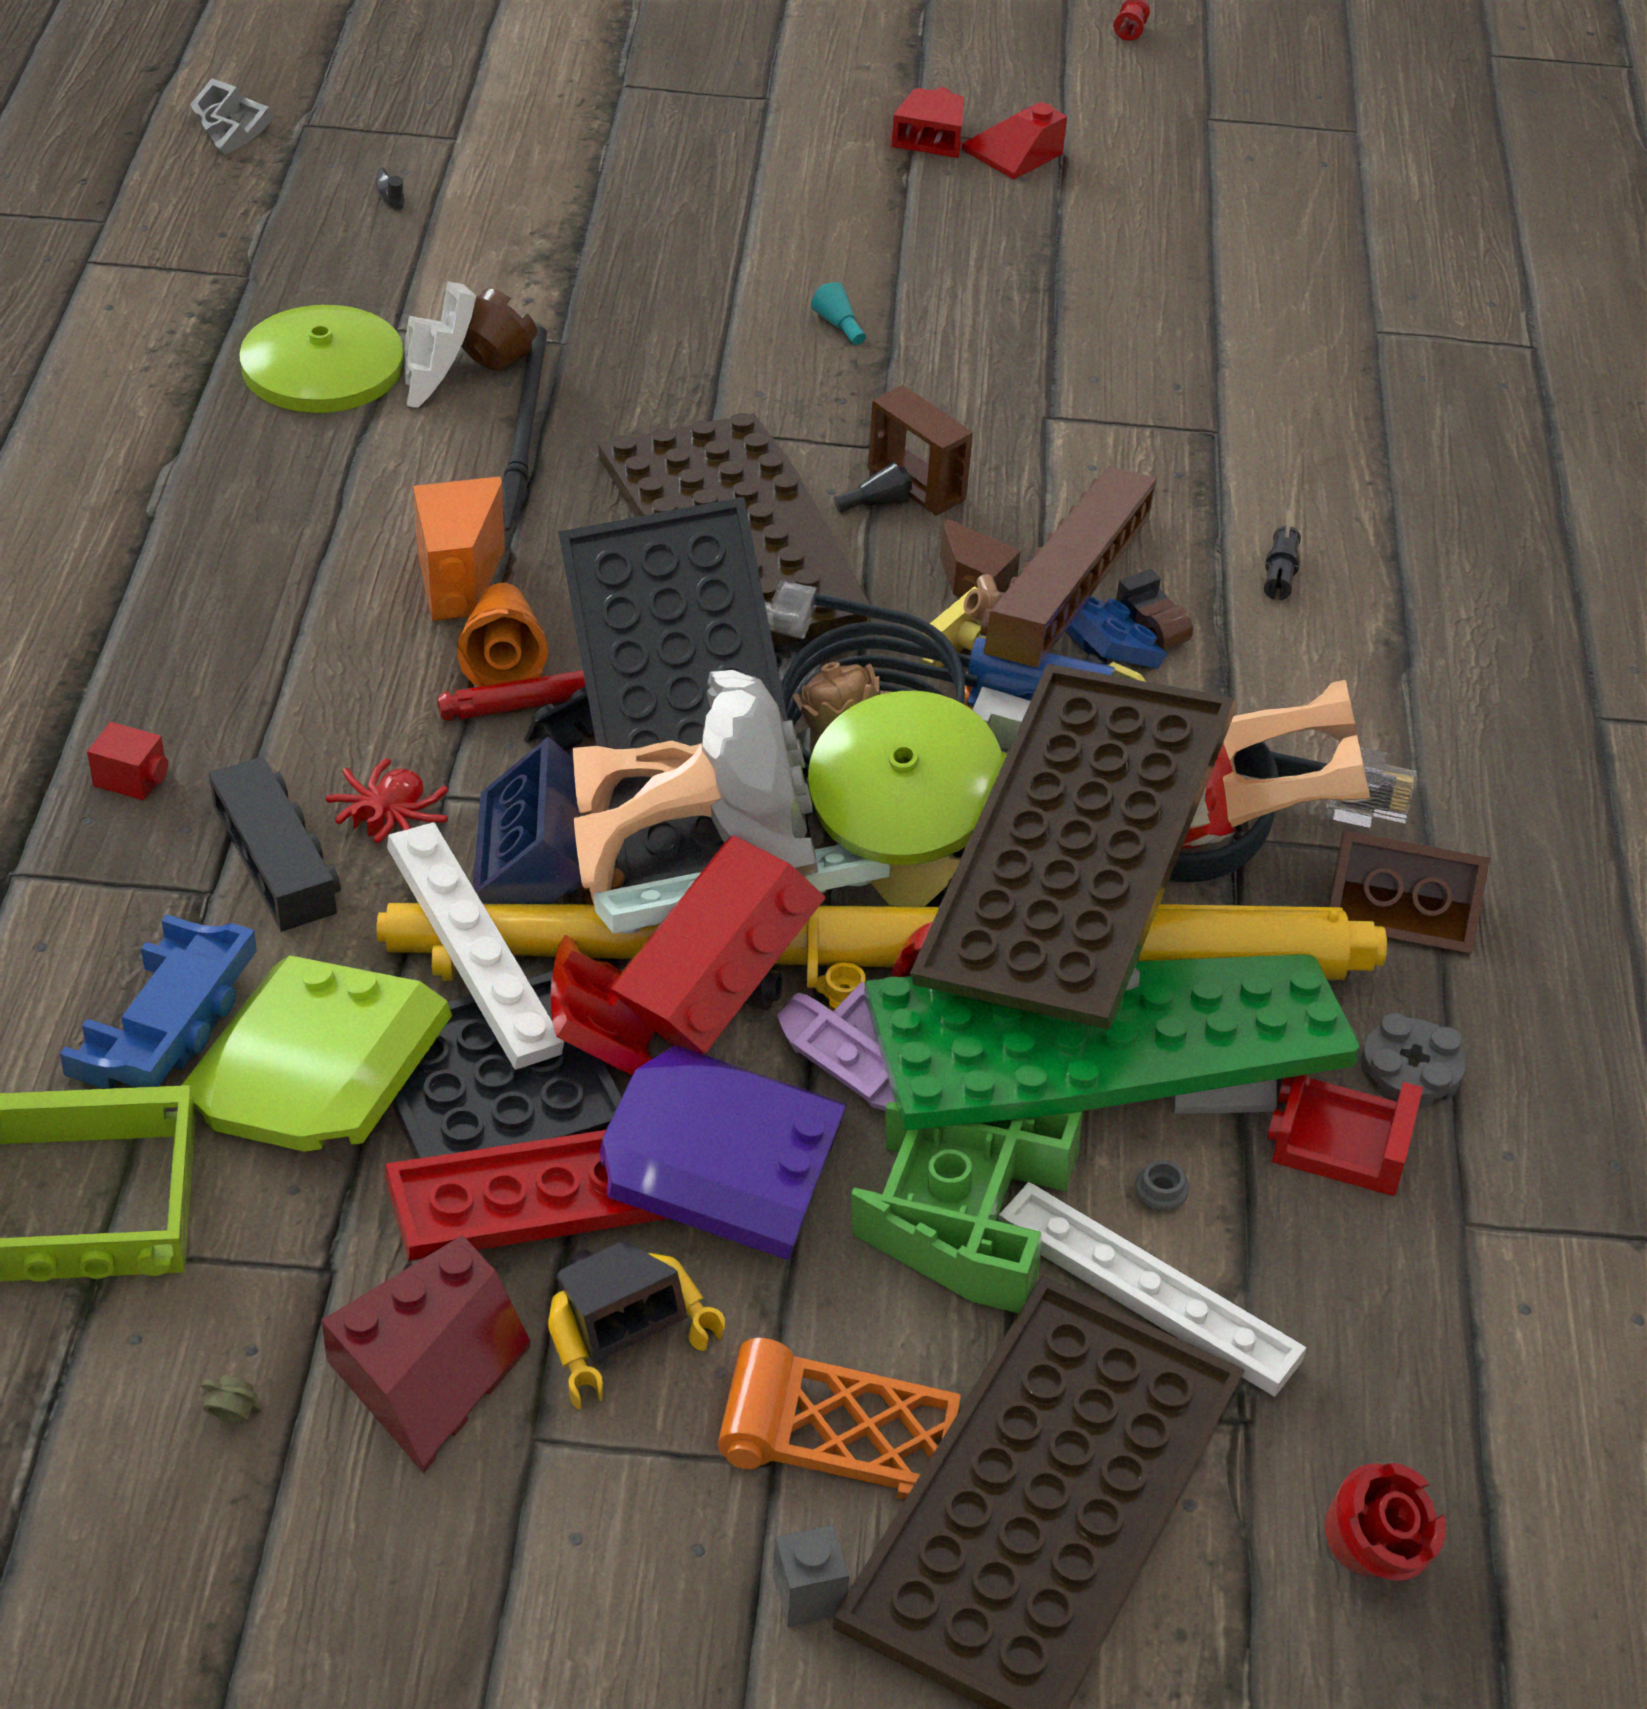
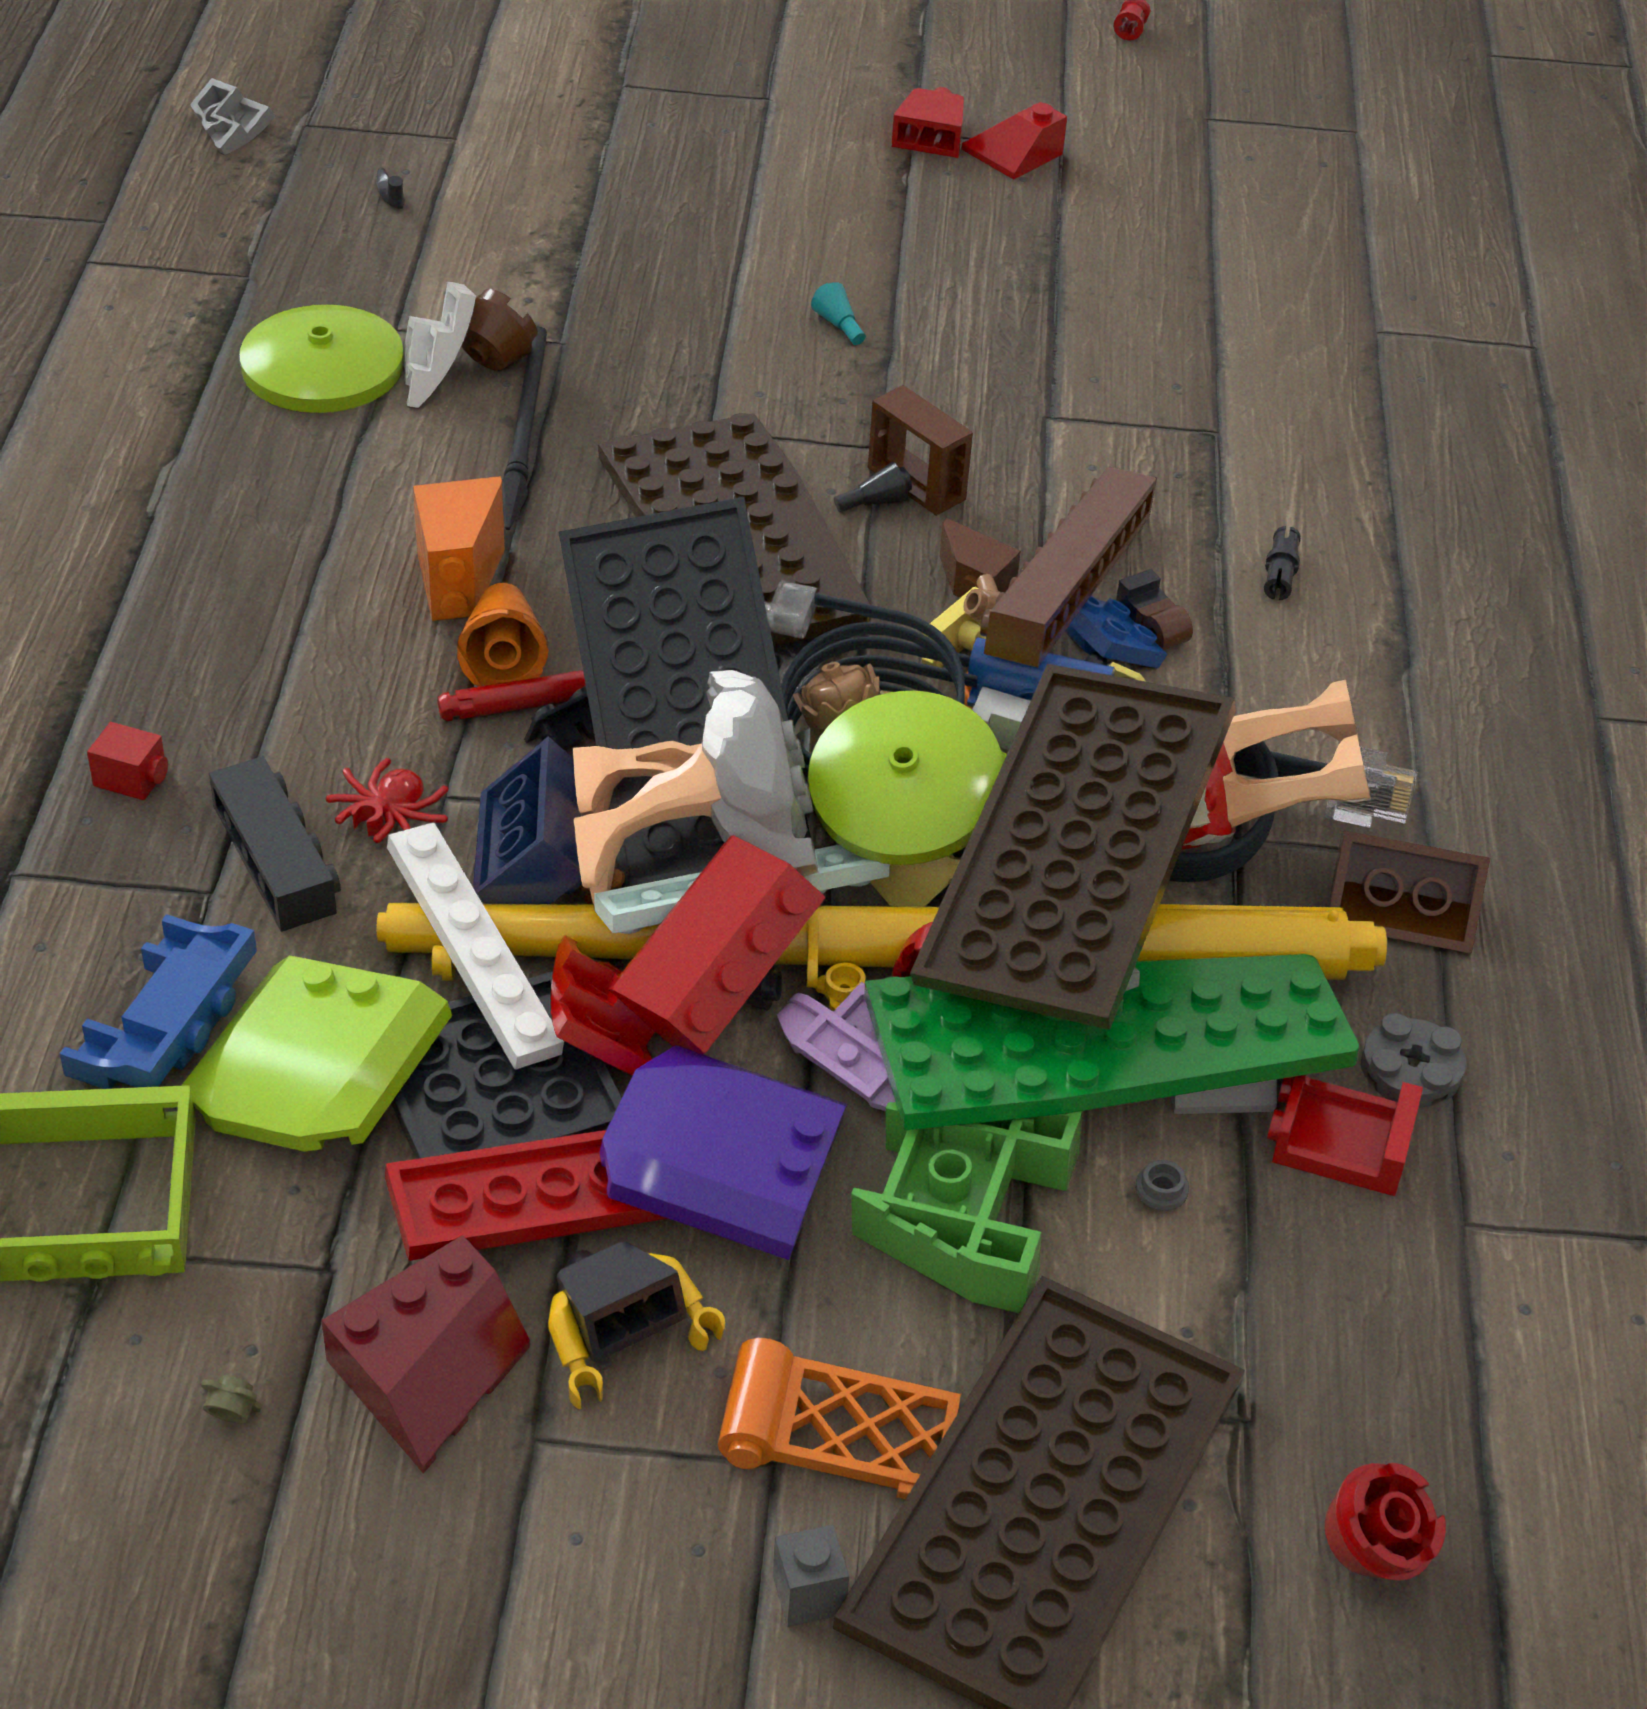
white plate [998,1182,1307,1397] -> none

